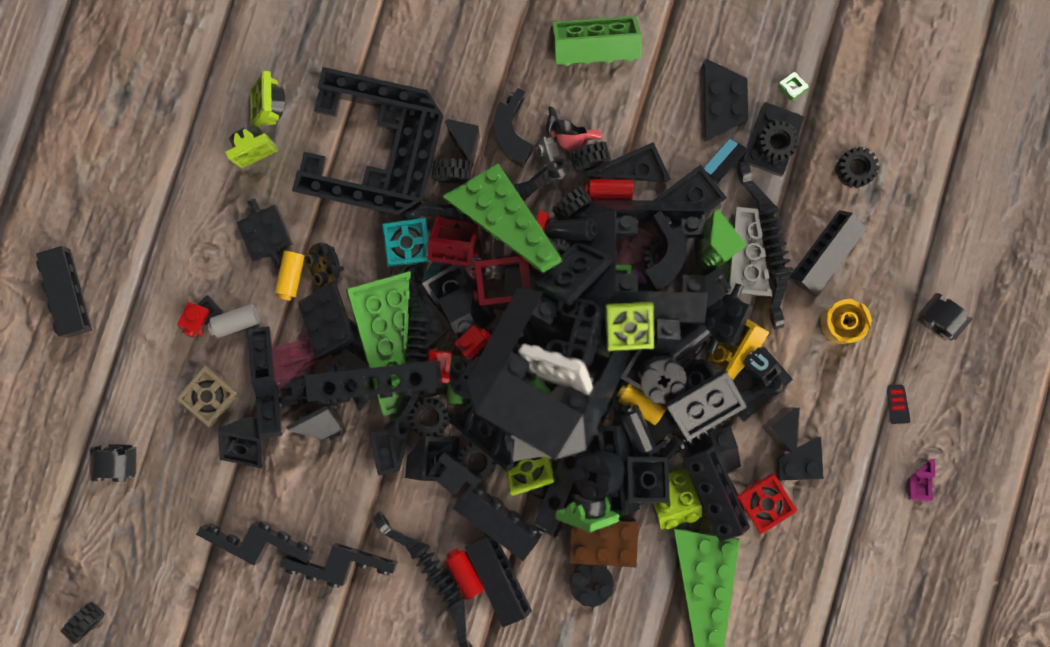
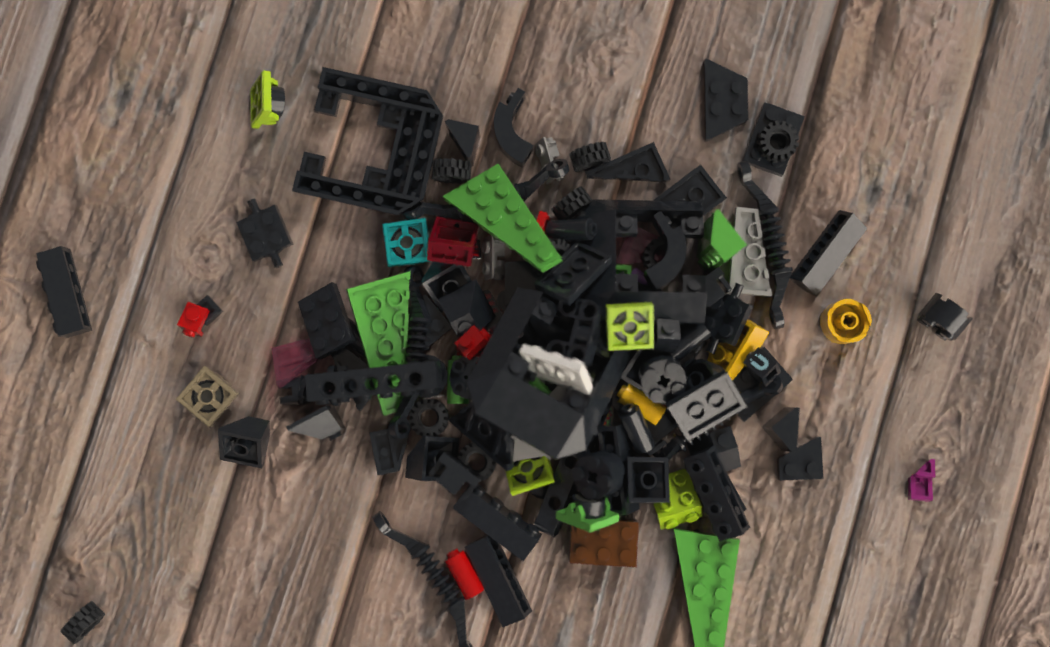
black brick [89,444,137,482] -> none
black bracket [196,520,314,566] -> none
light grey brick [208,304,260,338] -> none
lime piece [225,126,278,169] -> none
black bracket [248,326,283,439] -> none
yellow brick [274,251,305,301] -> none
black bracket [279,543,398,588] -> none
black plate [304,242,345,285] -> none
red bracket [428,350,452,384] -> none
dark red window [471,256,532,308] -> none
hair [546,106,602,153] -> none
bright green slope [552,16,642,66] -> none
black plate [570,564,614,607] -> none
red brick [585,179,633,200] -> none
slope [704,138,748,184] -> none
red piece [736,473,798,535] -> none
tile [777,72,809,102] -> none
black tyre [836,147,879,188] -> none
black sticker [888,385,911,424] -> none

